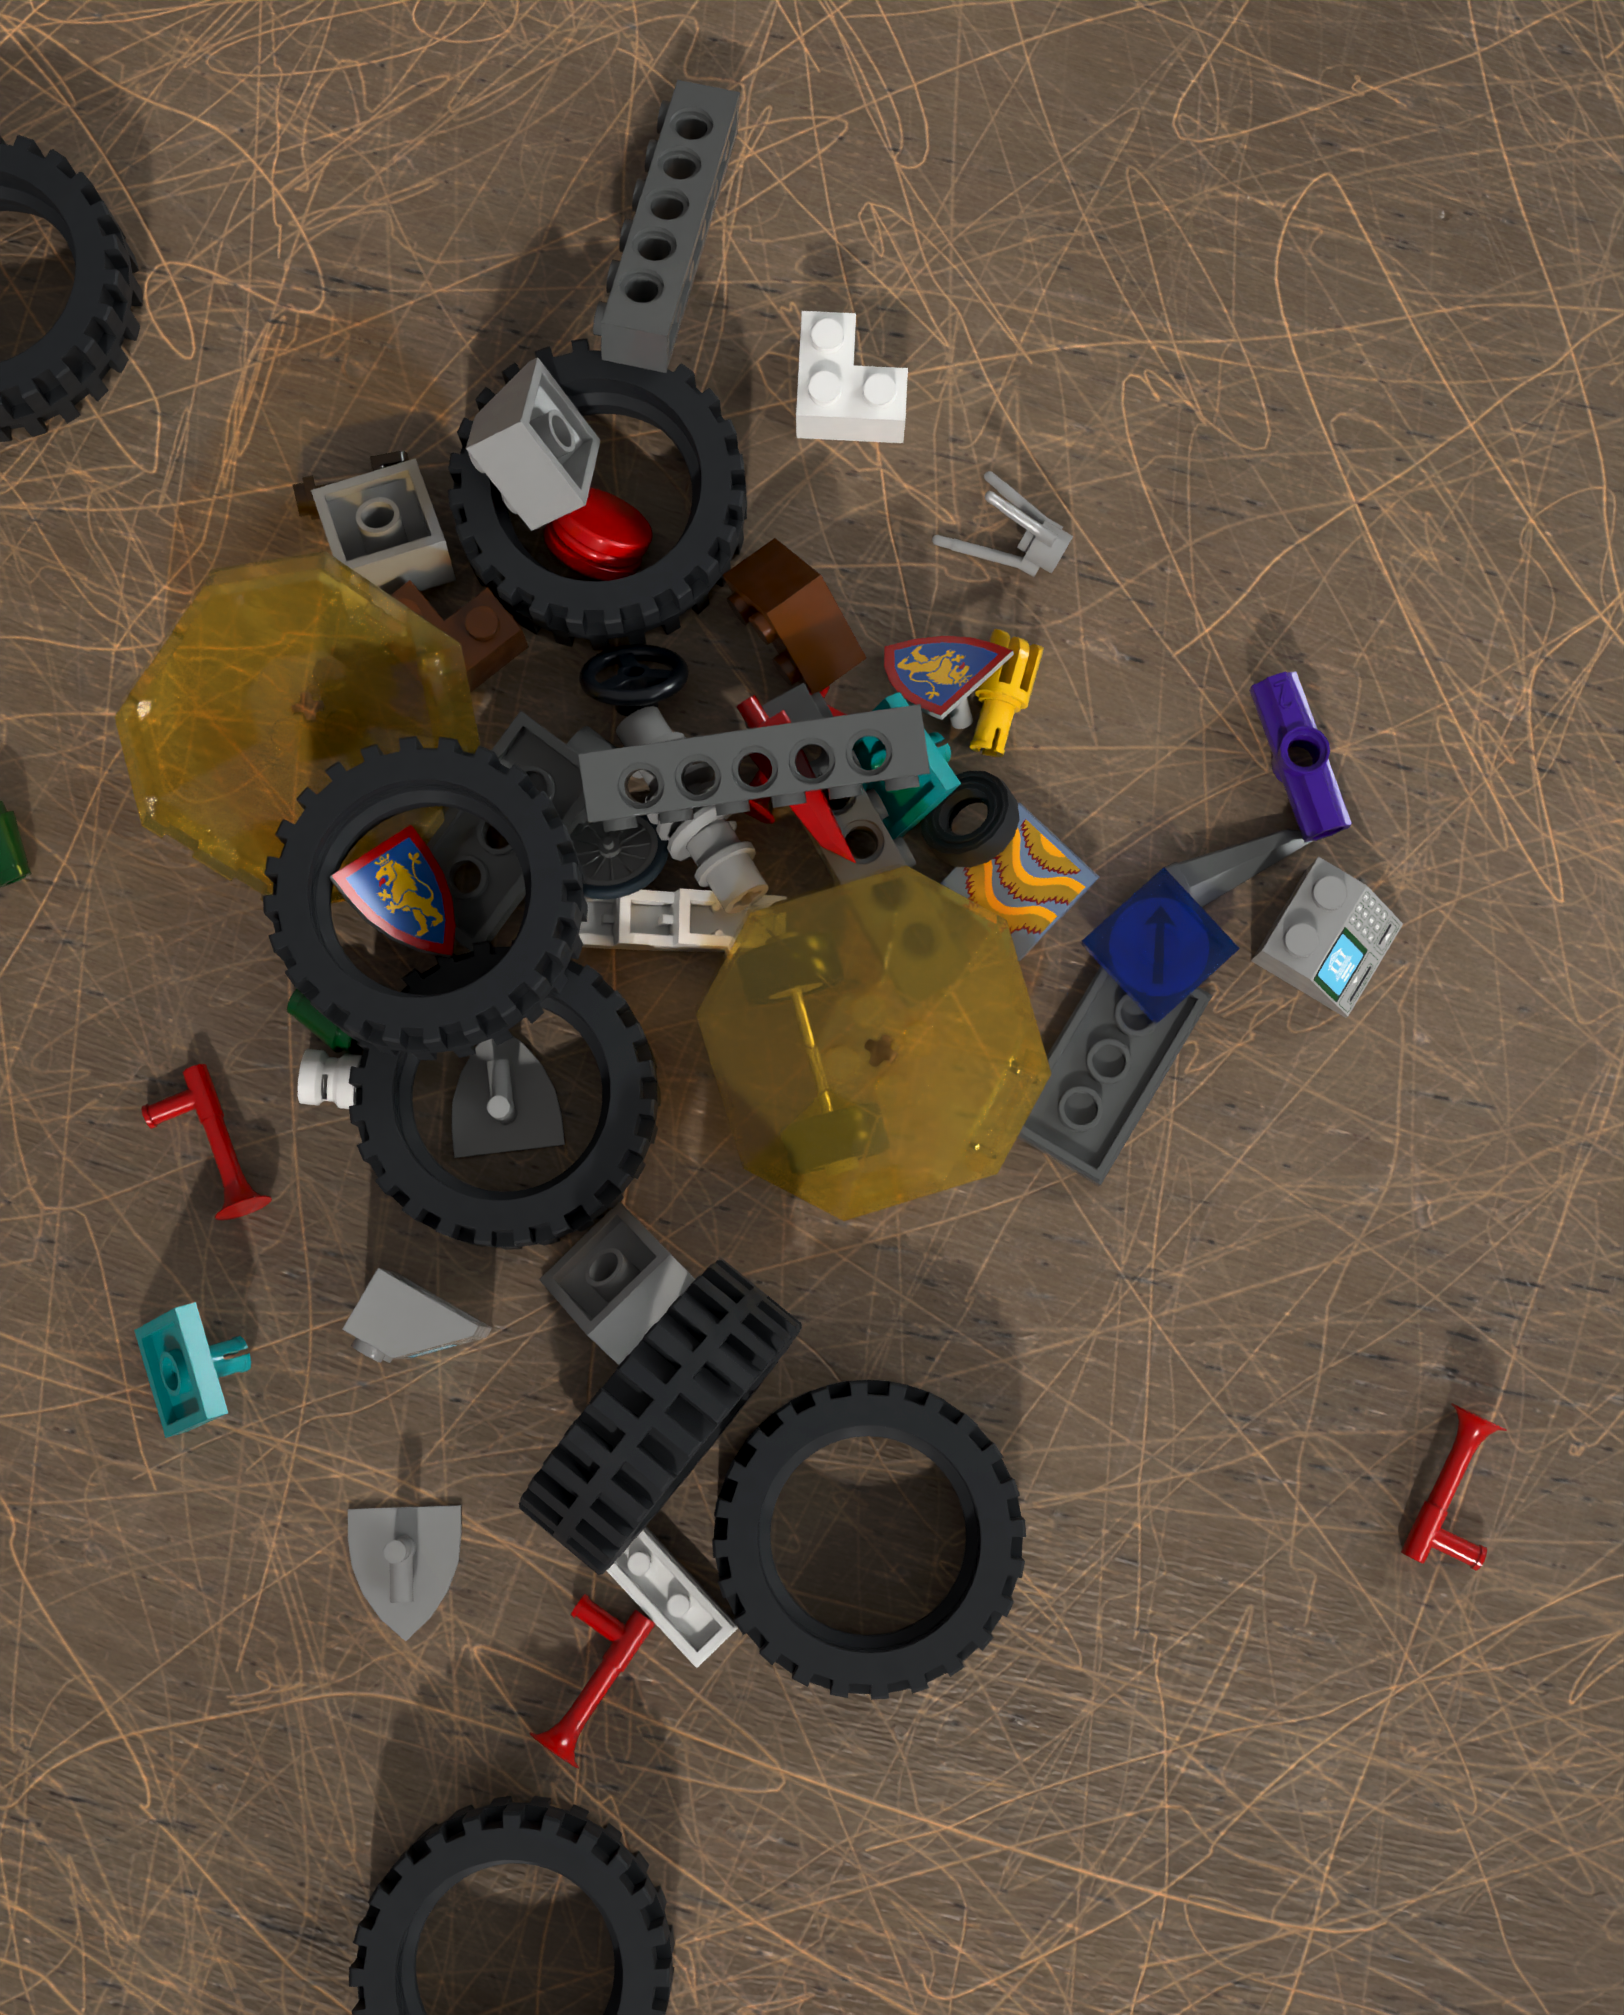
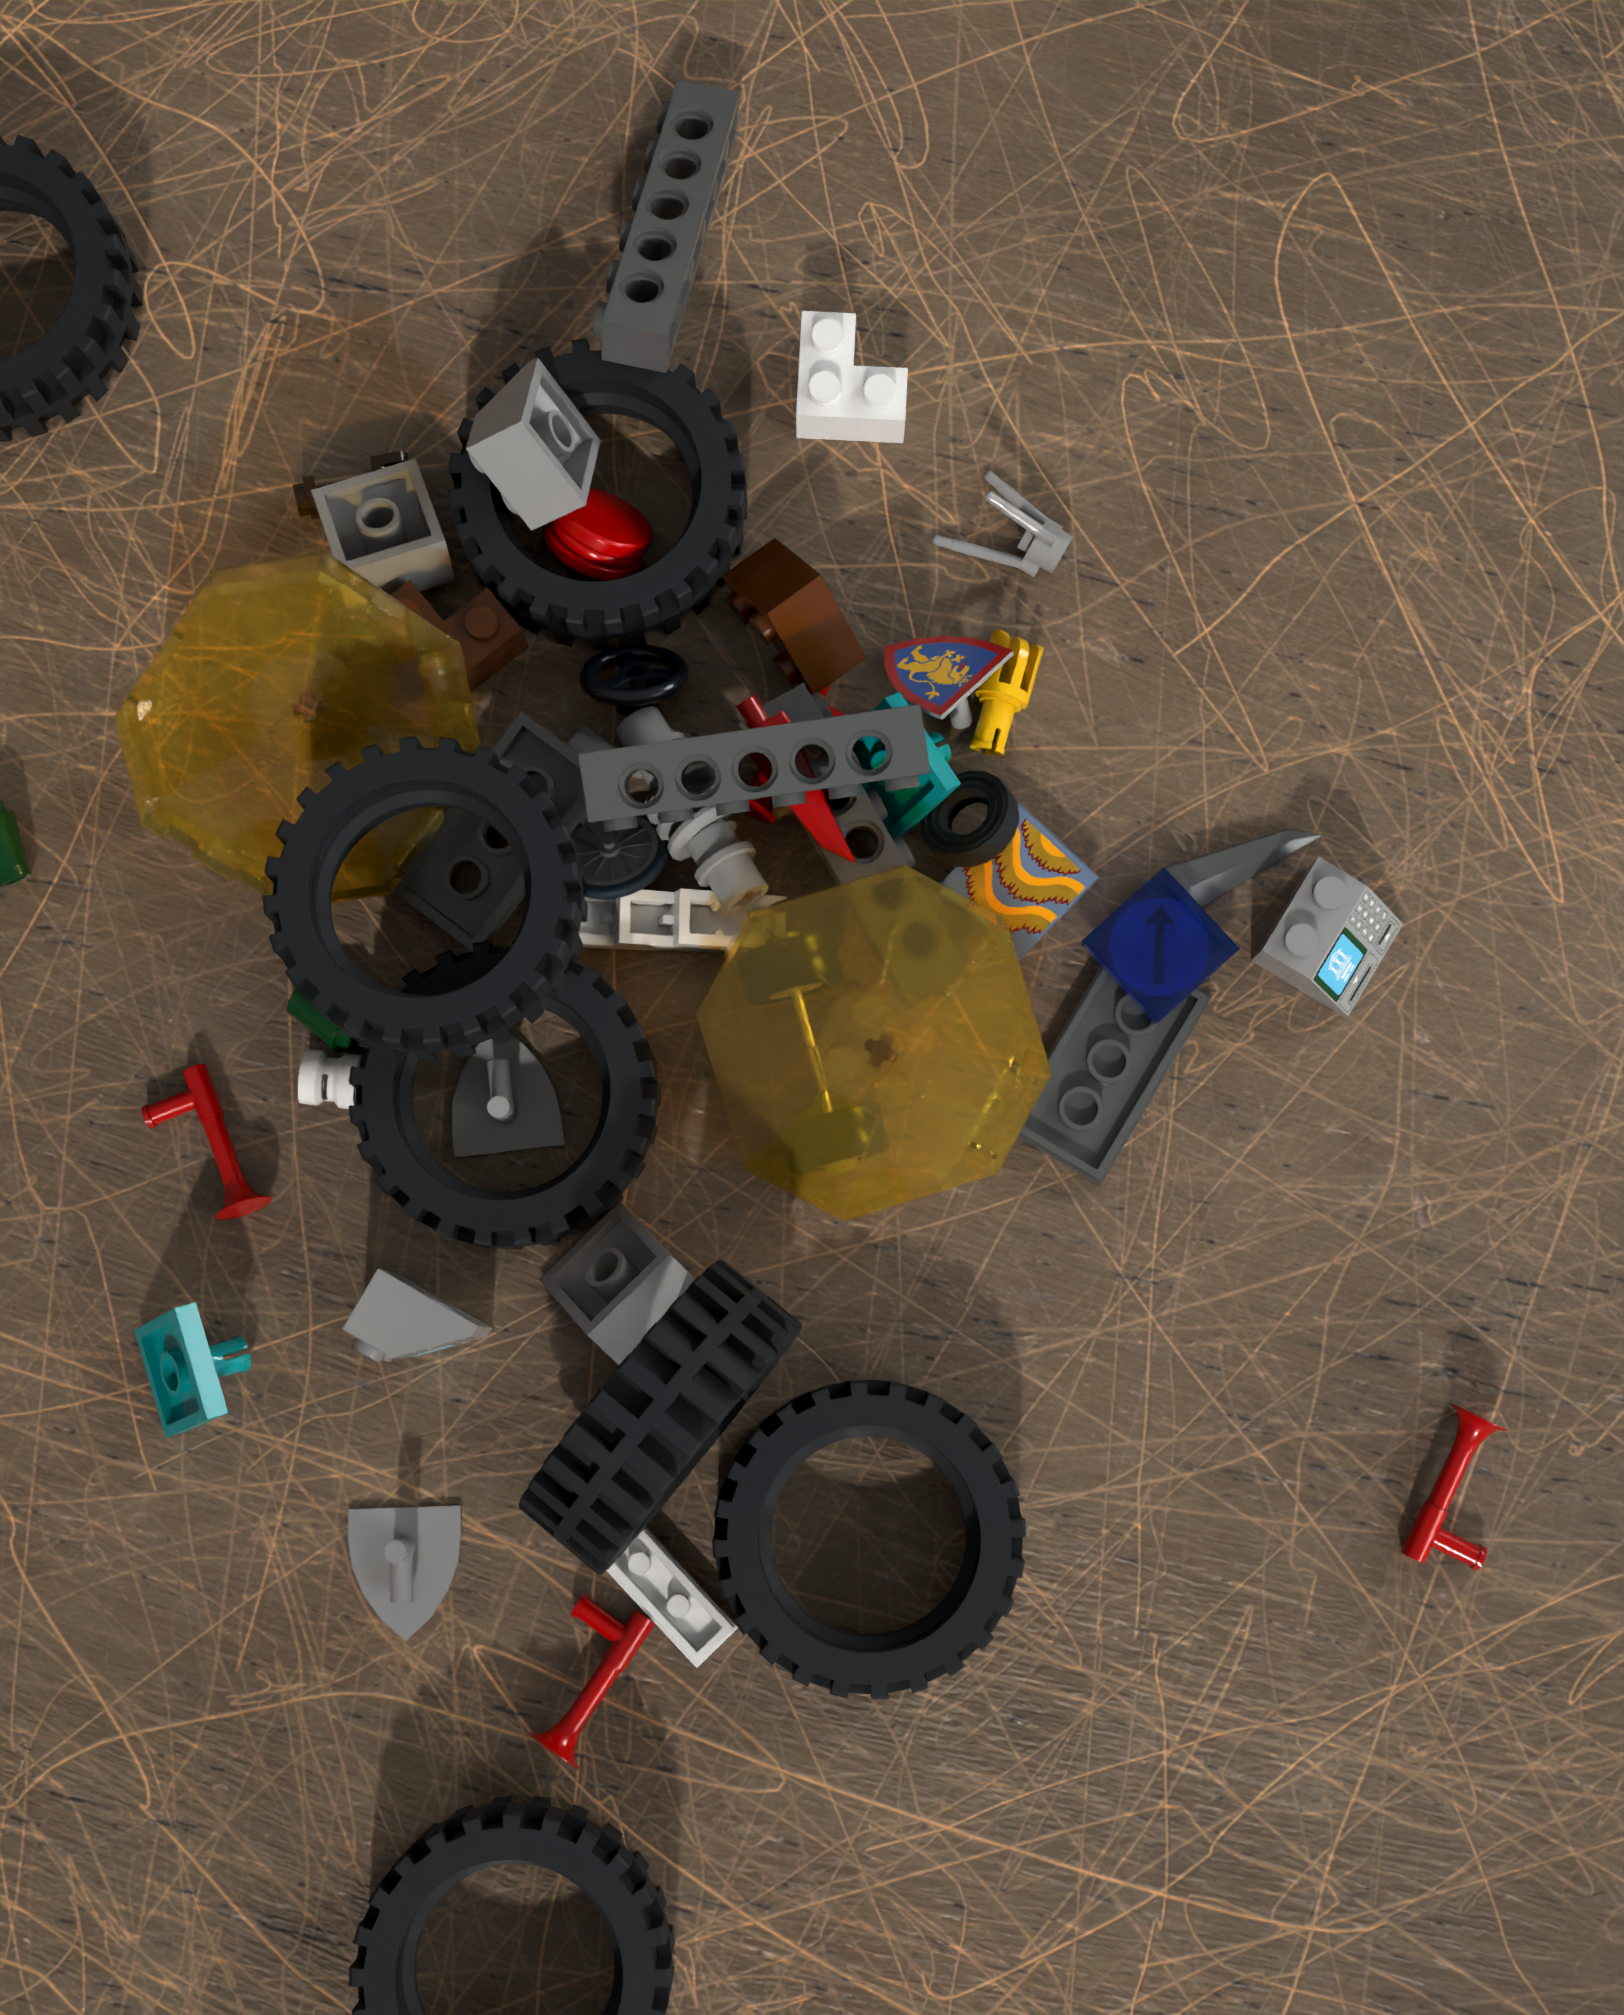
shield [329,824,456,958] -> none
dark purple piece [1249,671,1352,842] -> none

